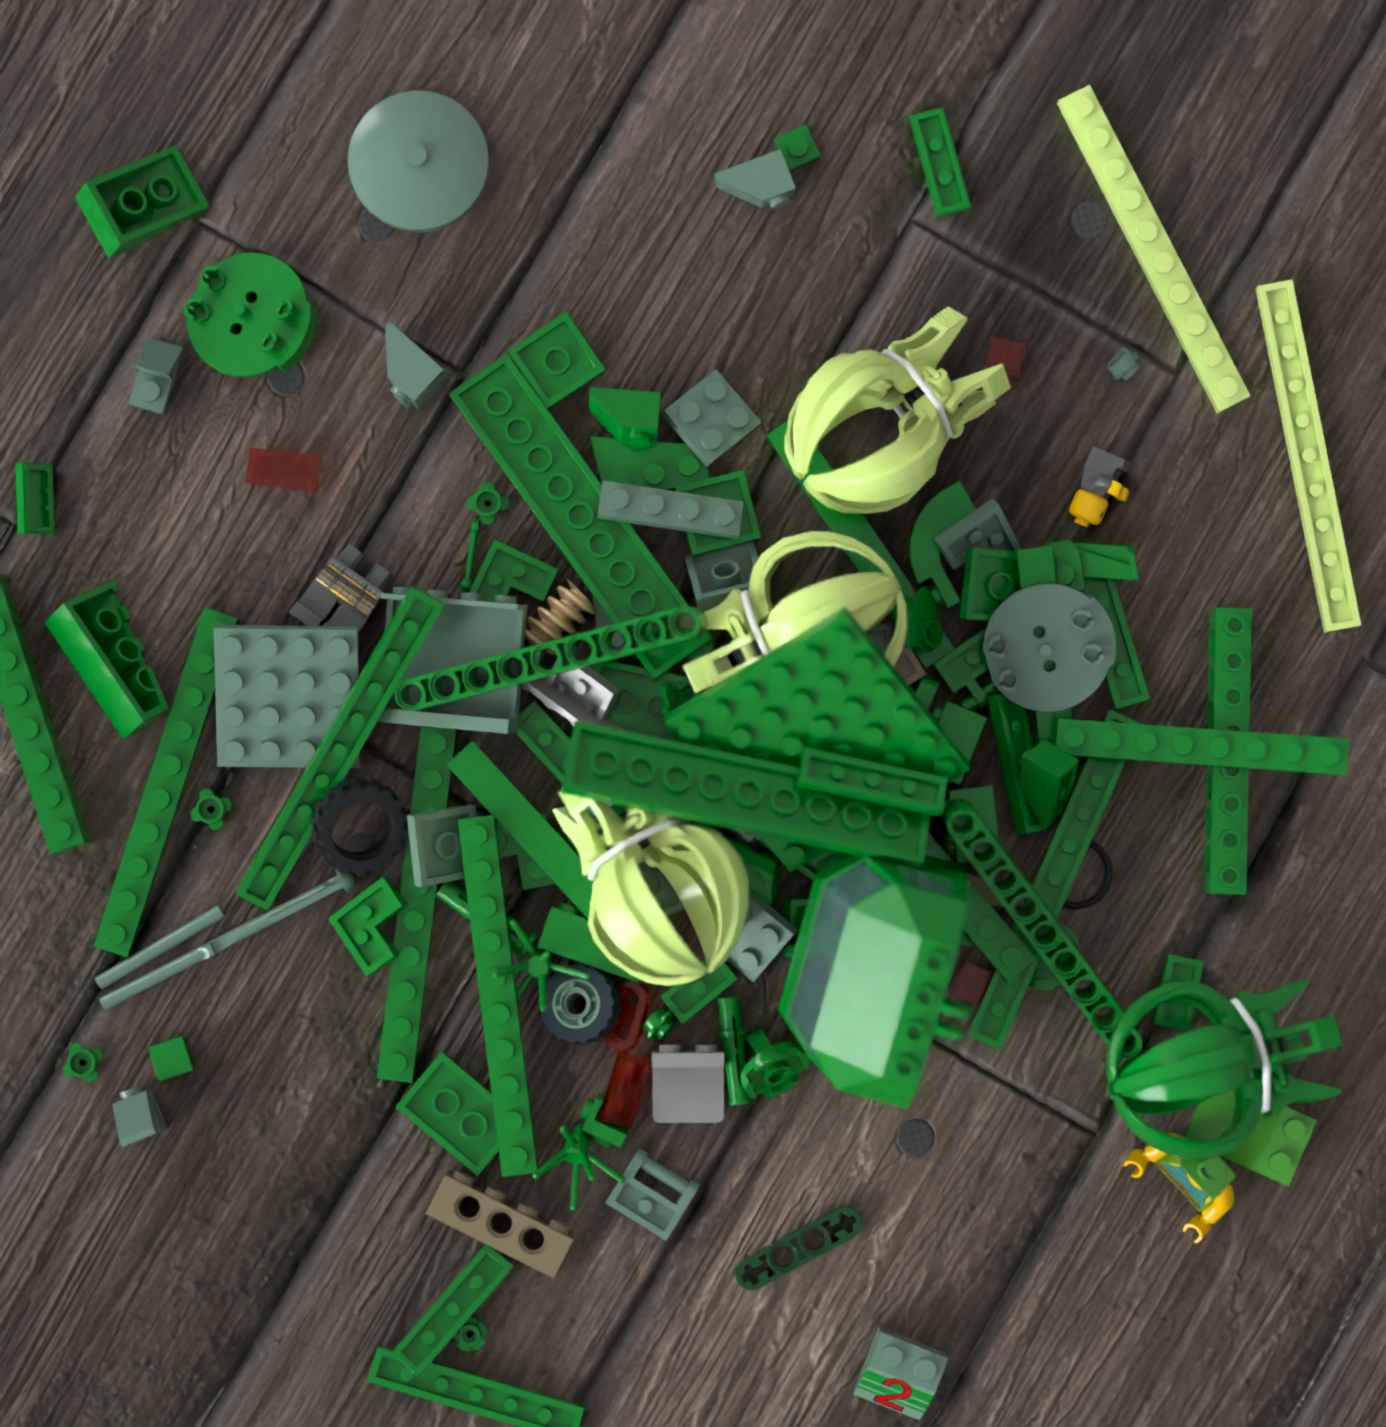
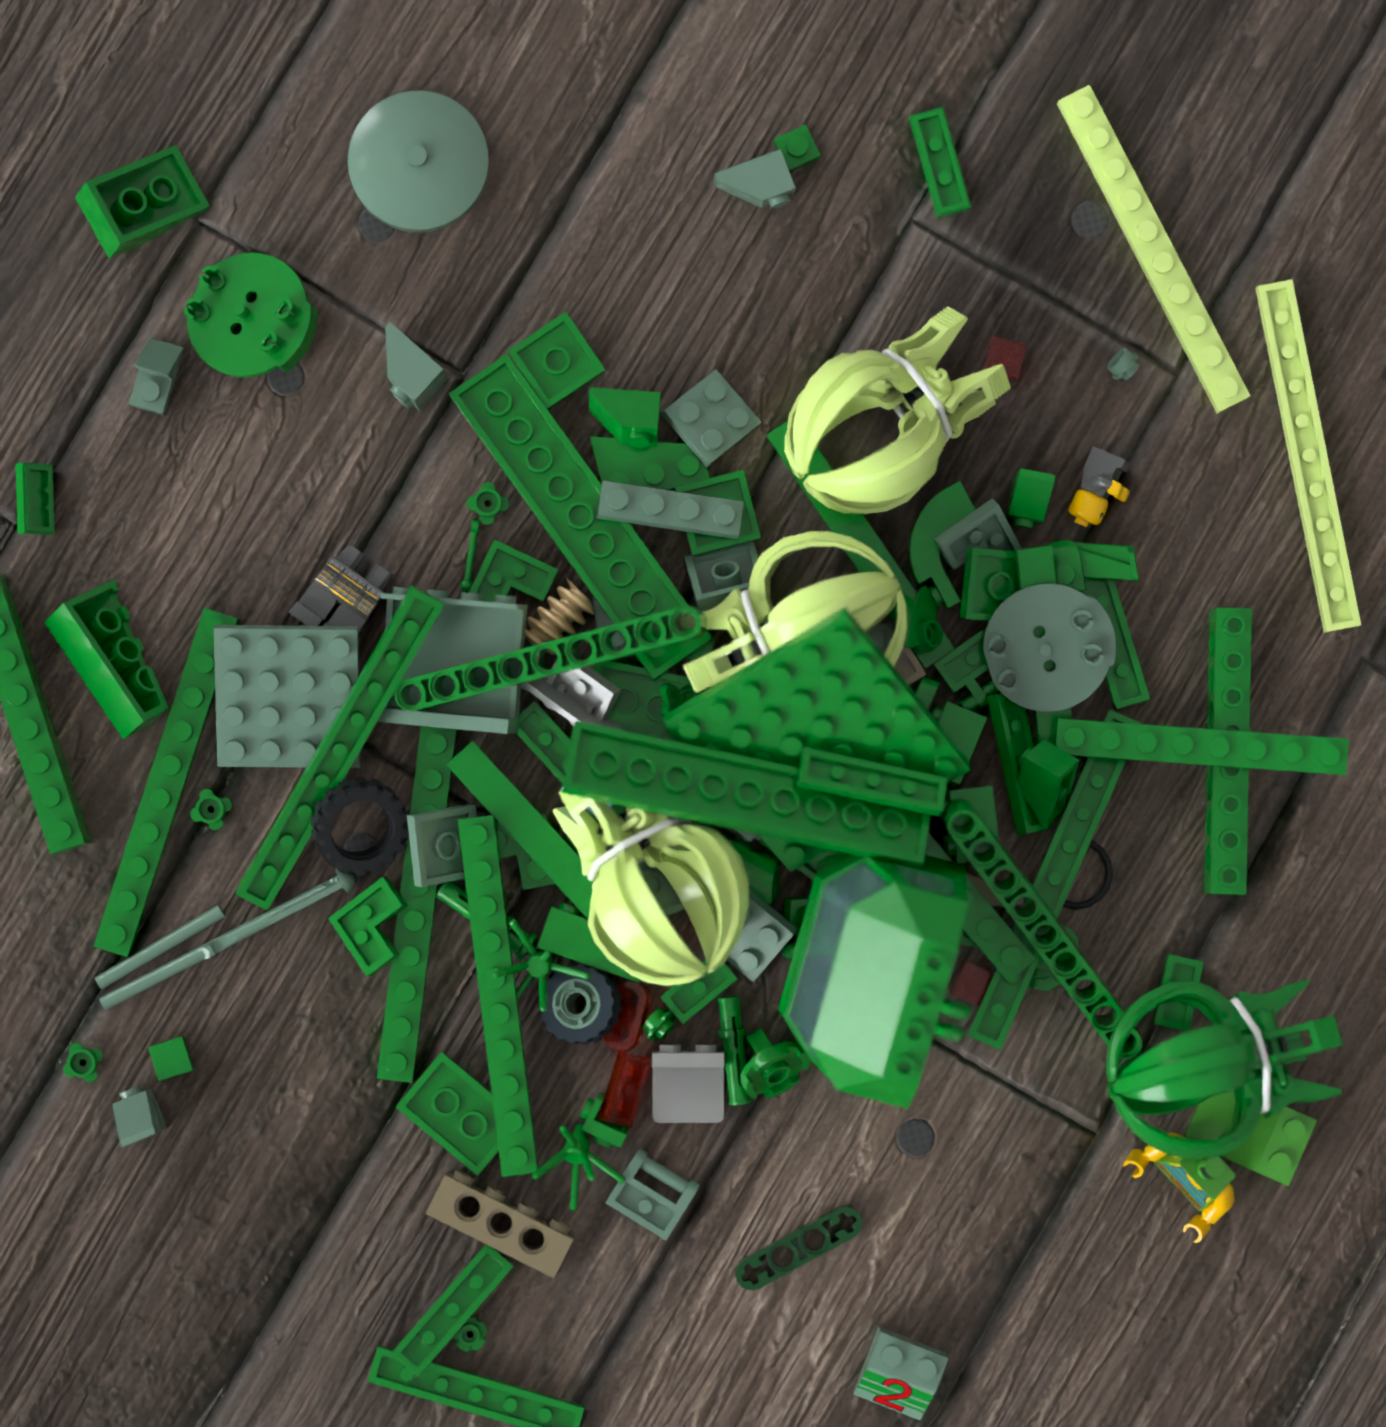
clear red plate [246,448,322,493] -> none
none -> green slope [1005,468,1056,529]

